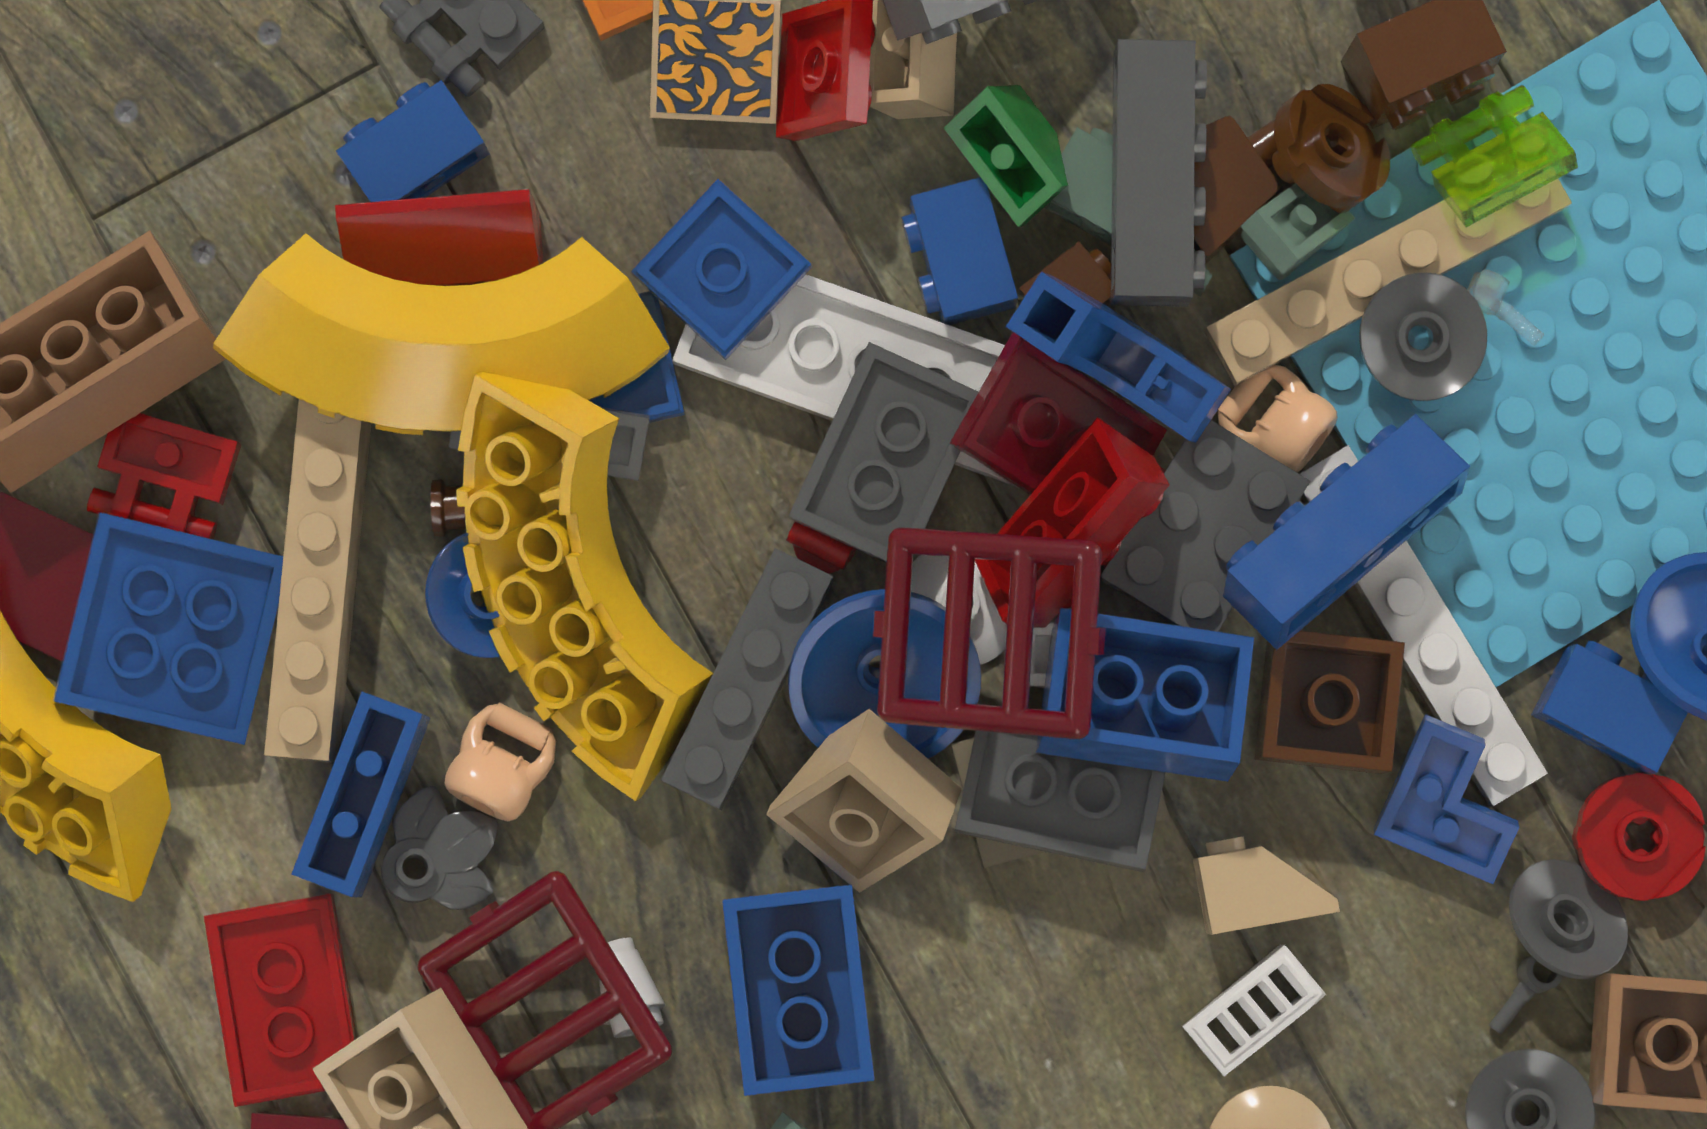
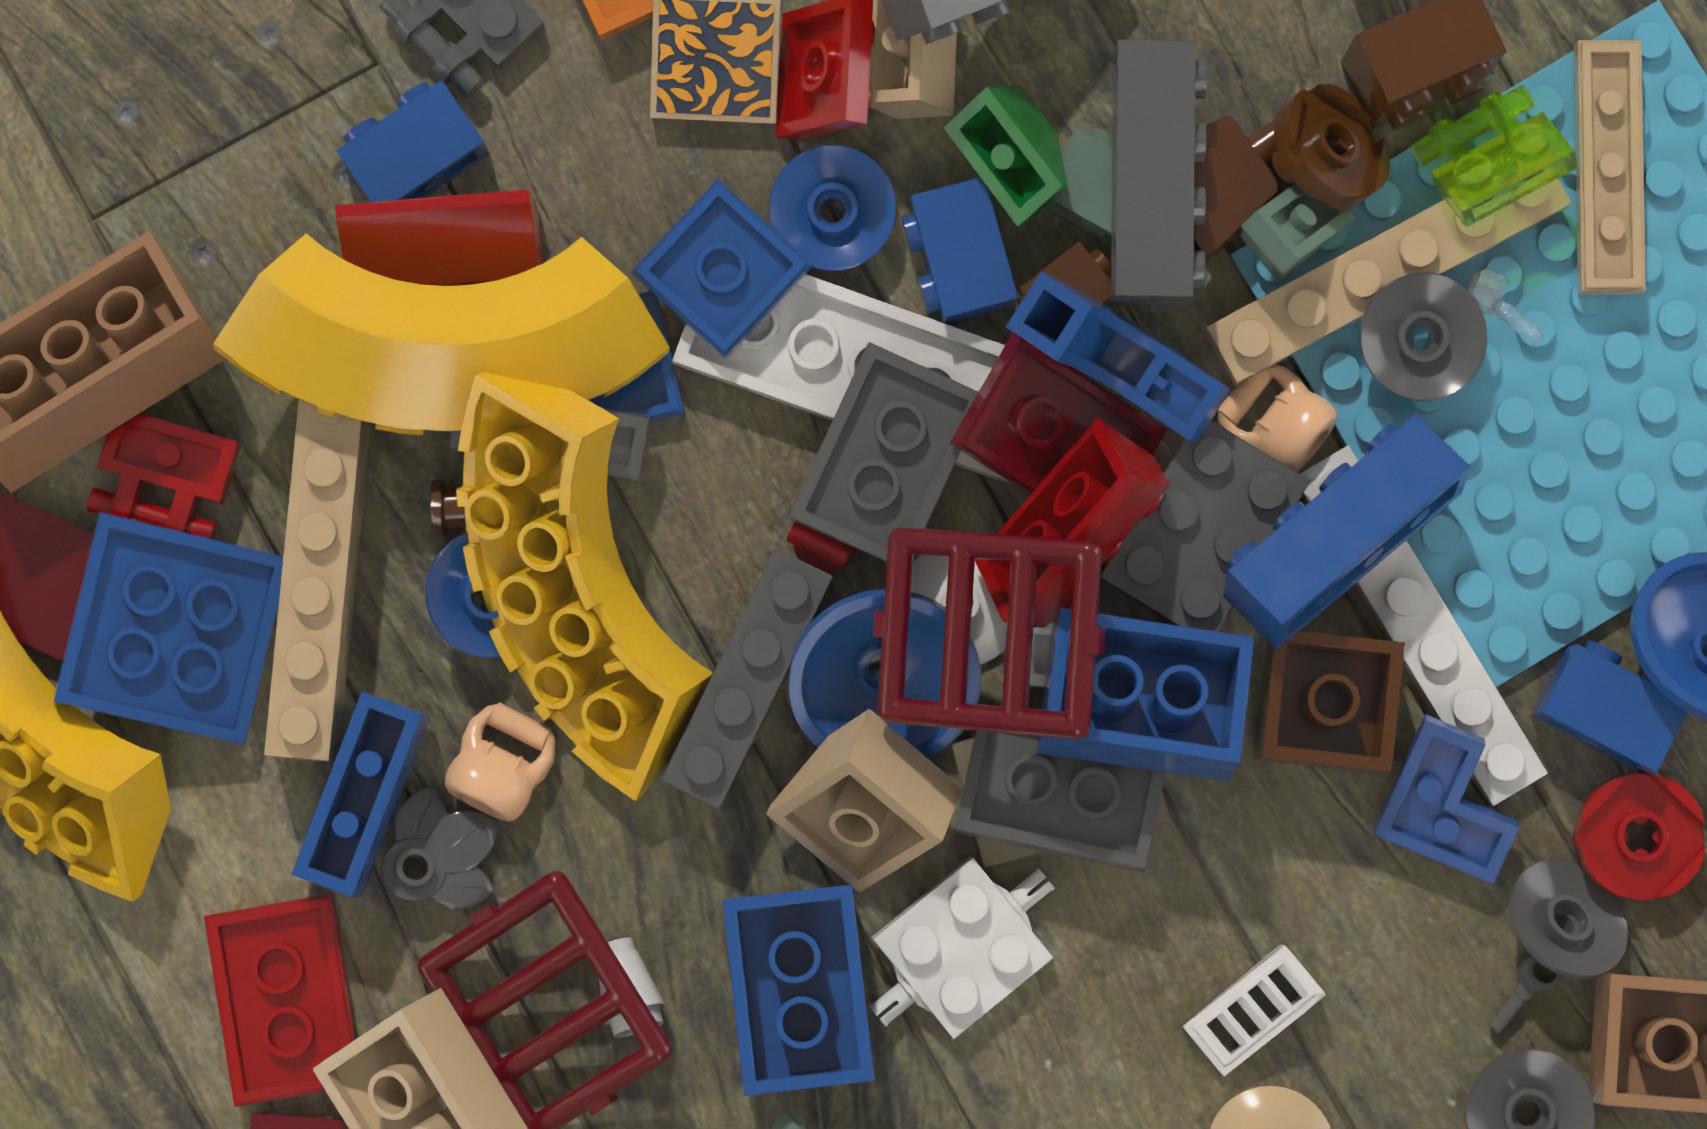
tan slope [1193,836,1340,935] -> none
none -> blue dish [769,145,896,271]
none -> white plate [869,856,1055,1039]
none -> tan tile [1574,40,1646,295]

